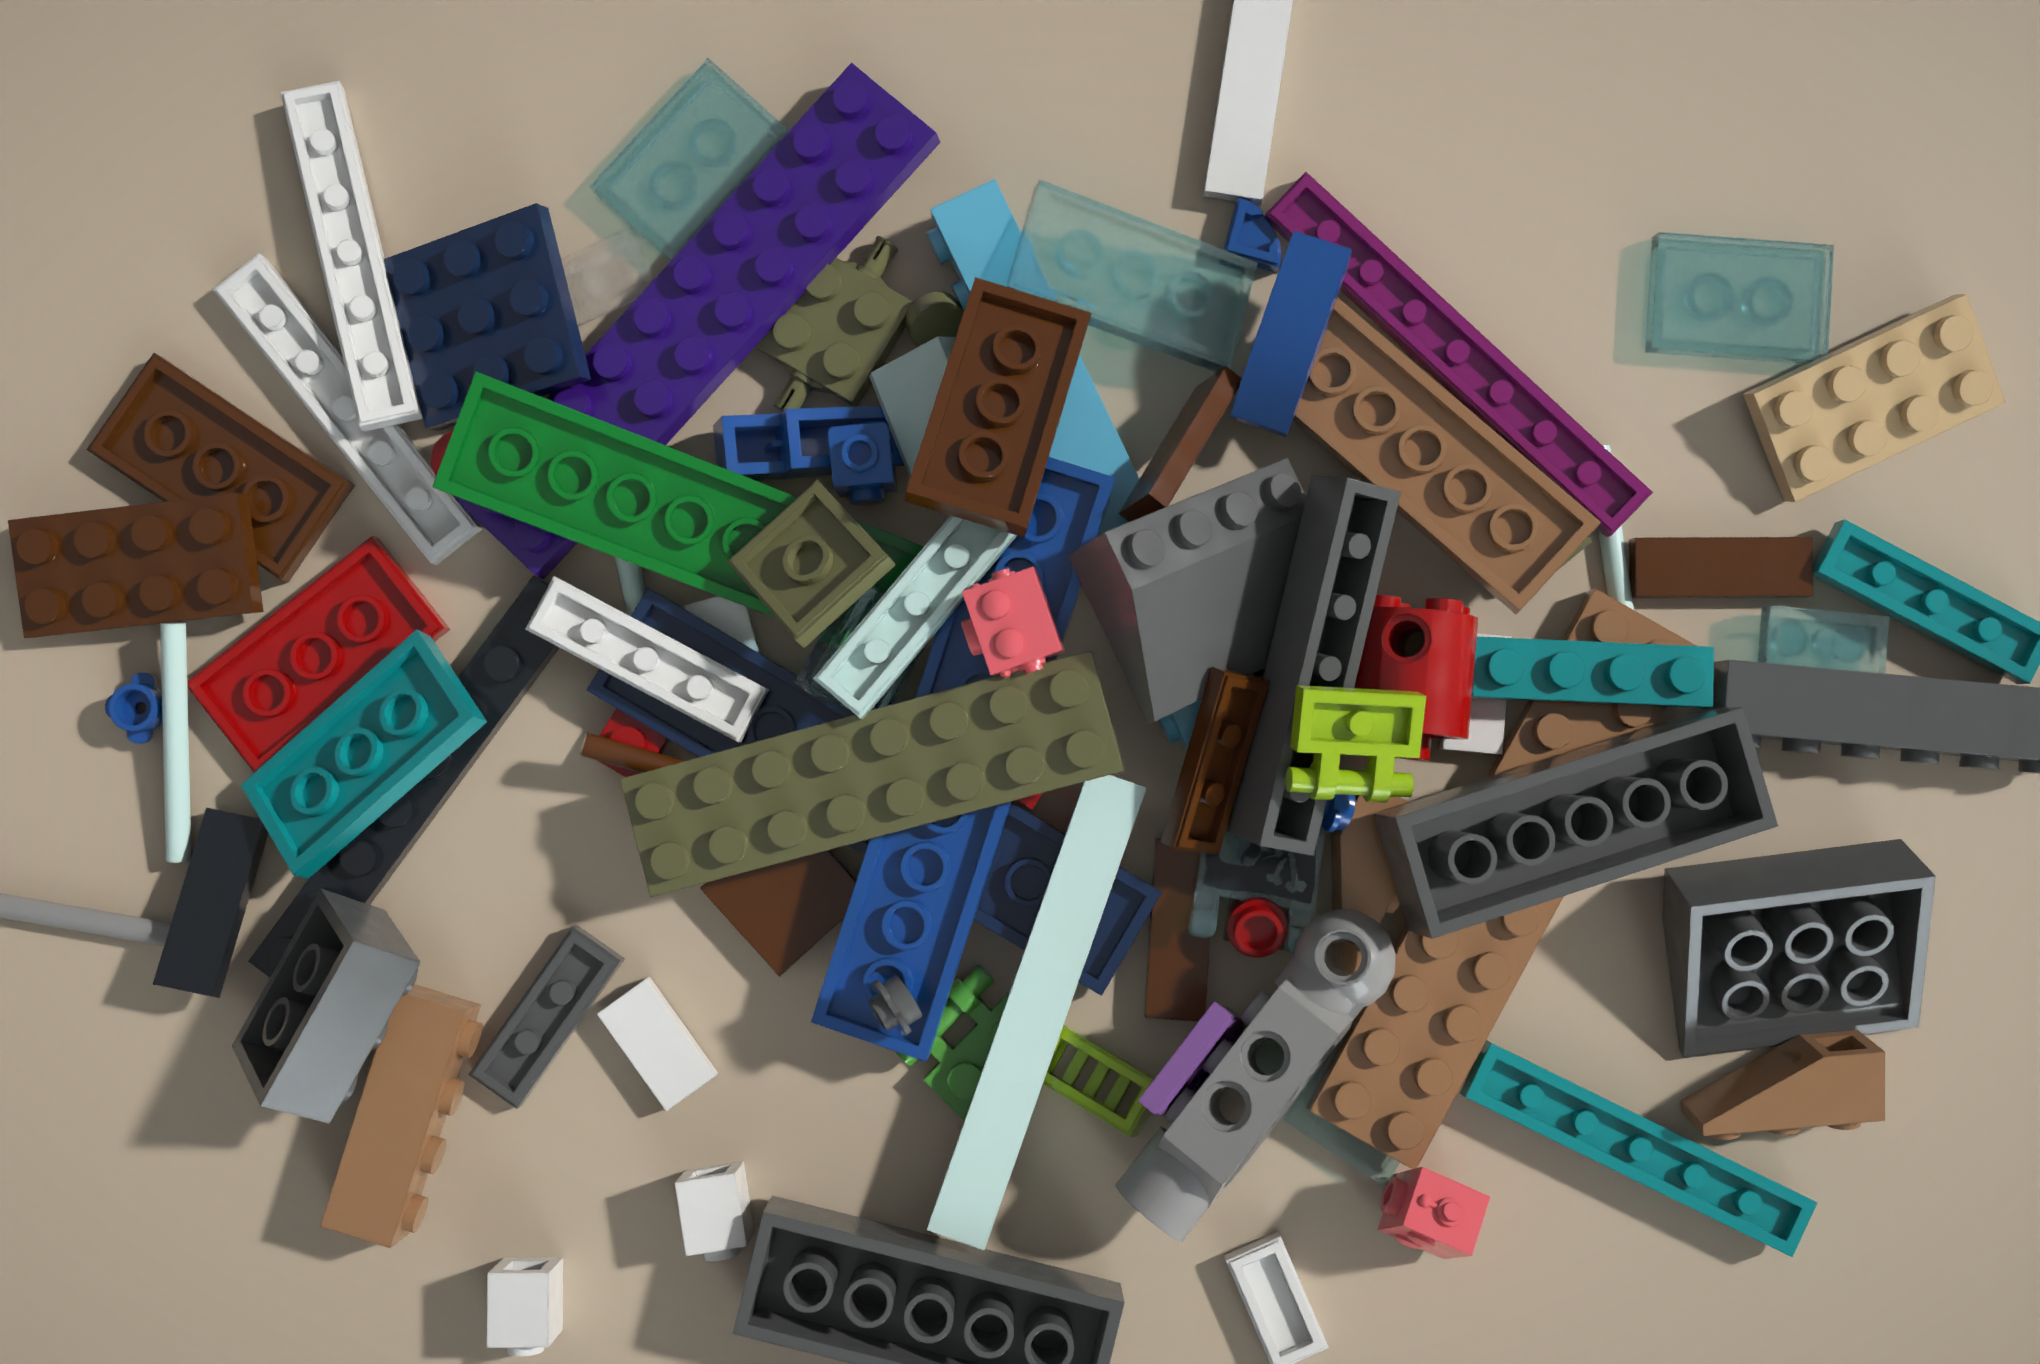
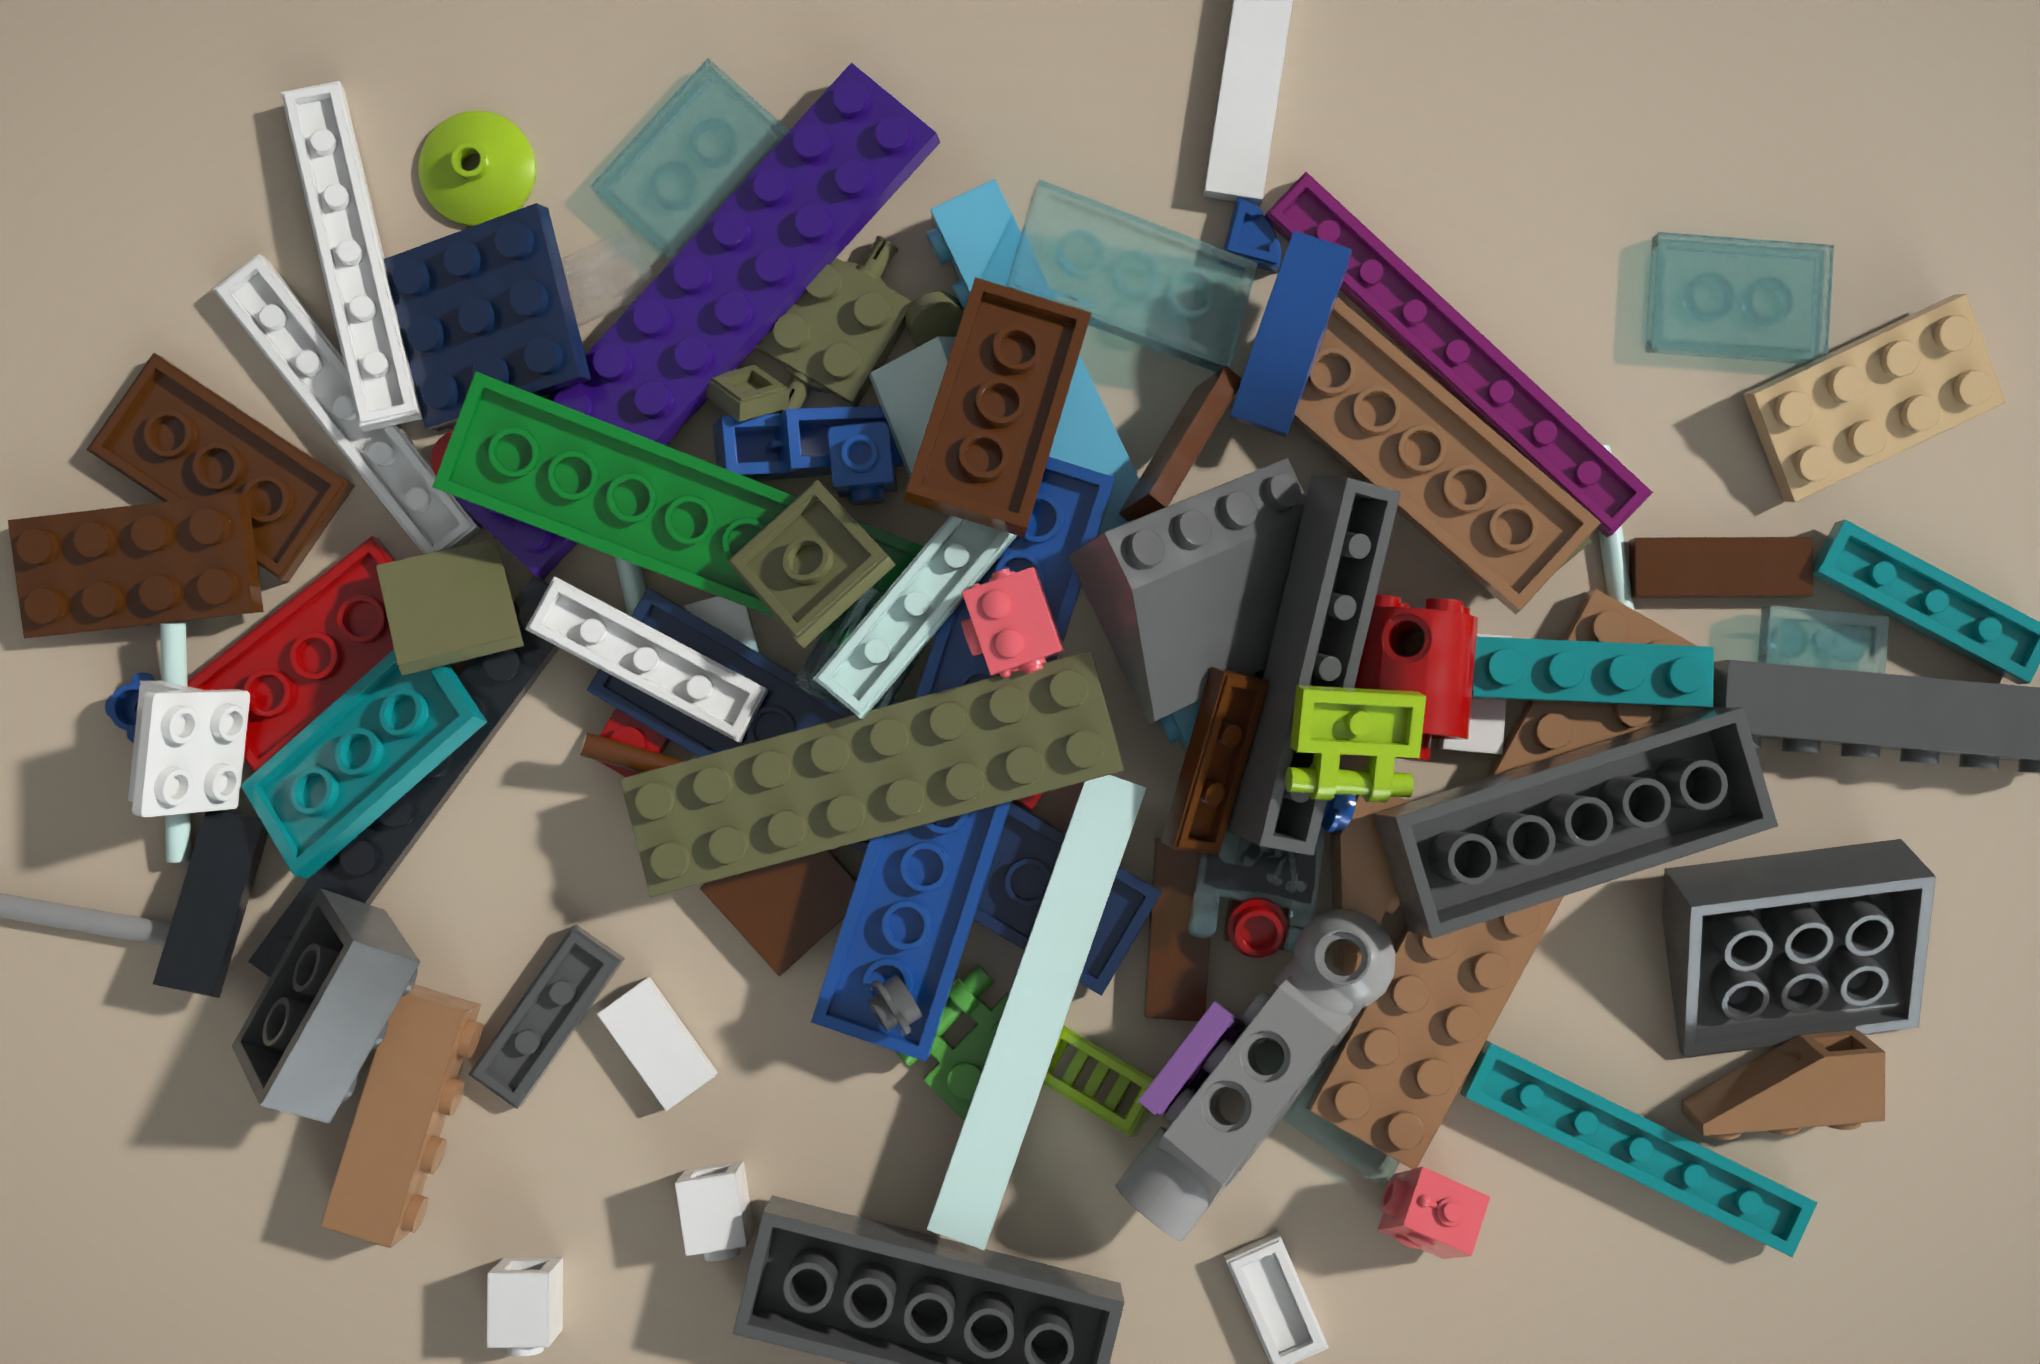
none -> white bracket [128,680,250,817]
none -> olive tile [376,538,524,676]
none -> lime dish [418,111,536,227]
none -> olive tile [706,365,790,422]

